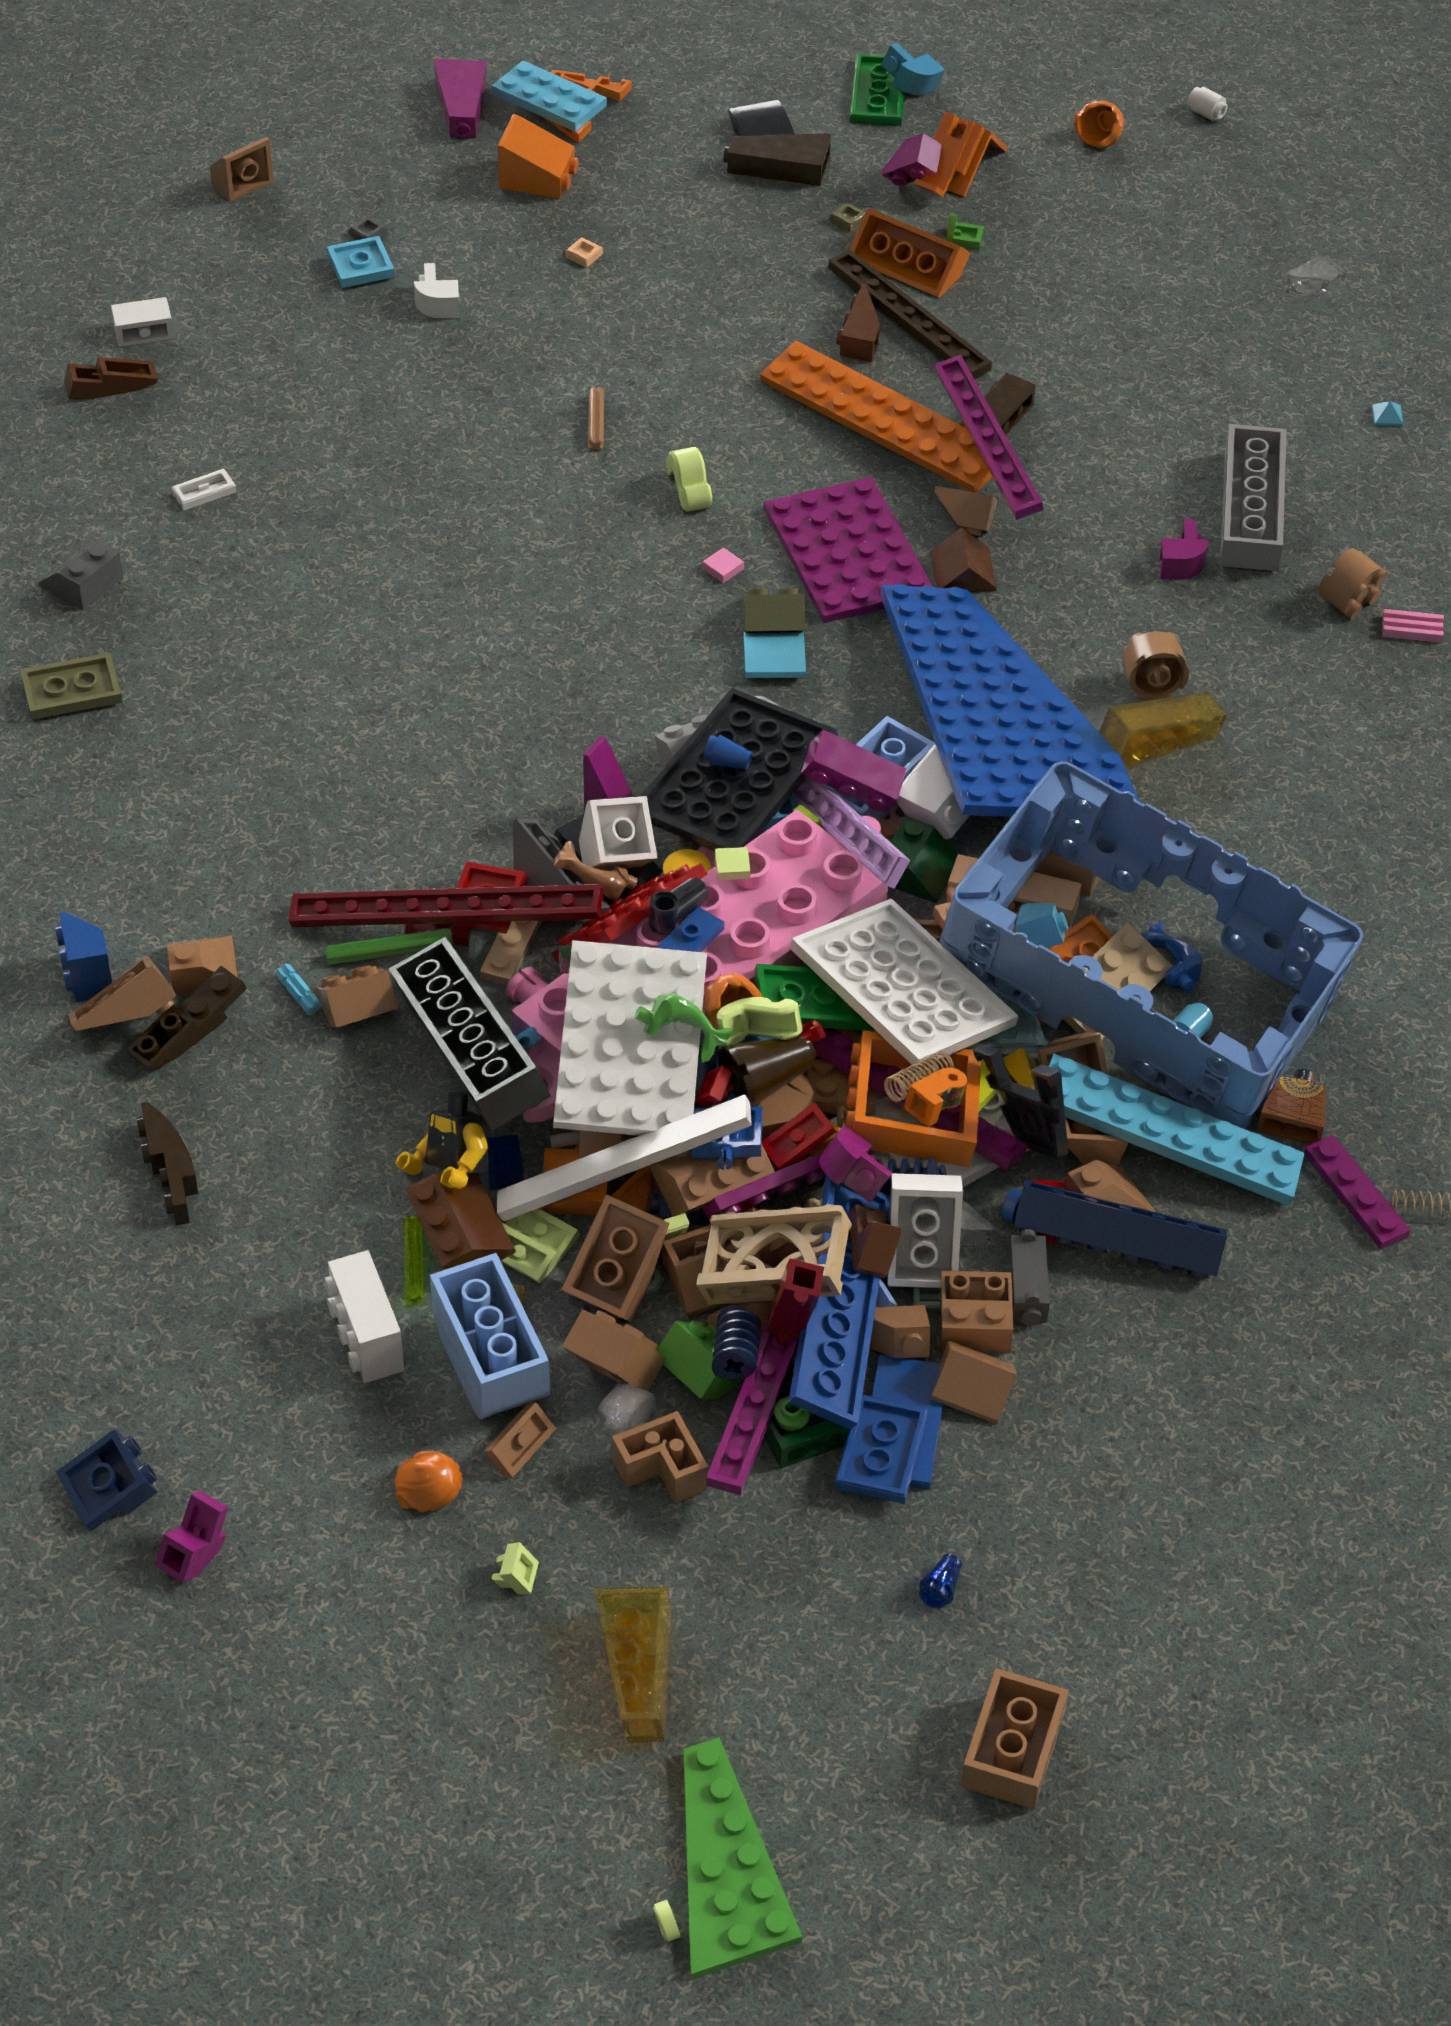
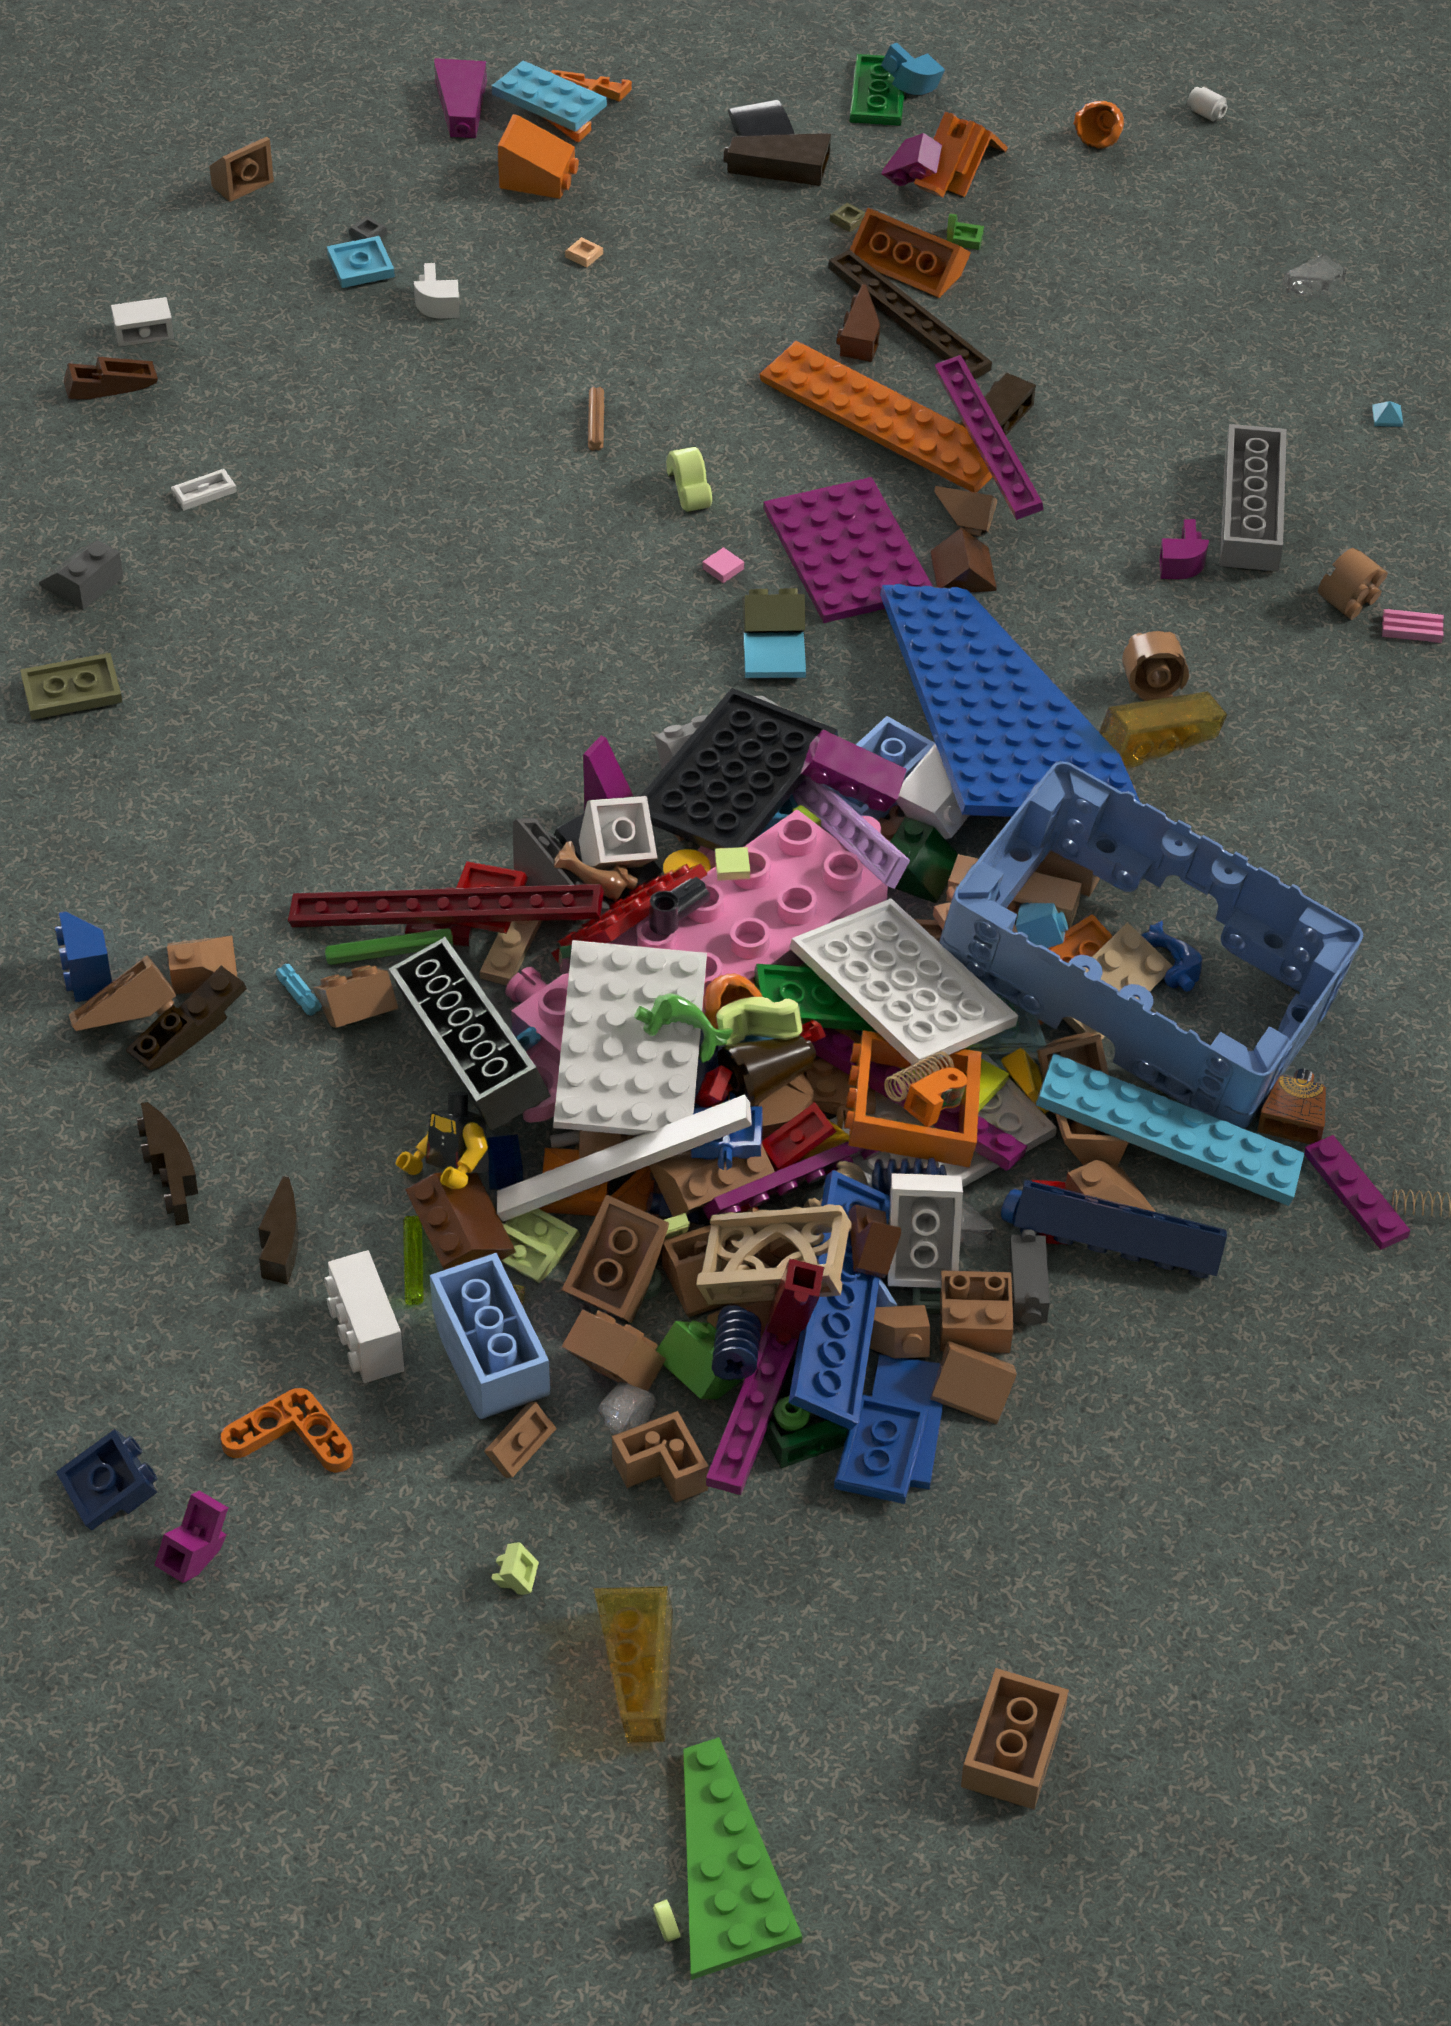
orange hair [394,1450,463,1513] -> none
blue plate [658,907,725,952] -> none
blue cone [703,735,752,770] -> none
magenta brick [819,1125,892,1203] -> none
clear blue cone [919,1554,962,1609] -> none
black wing [973,1044,1068,1160] -> none
medium azure brick [1172,1003,1213,1039] -> none
none -> orange beam [221,1388,353,1473]
none -> dark brown slope [258,1176,298,1285]

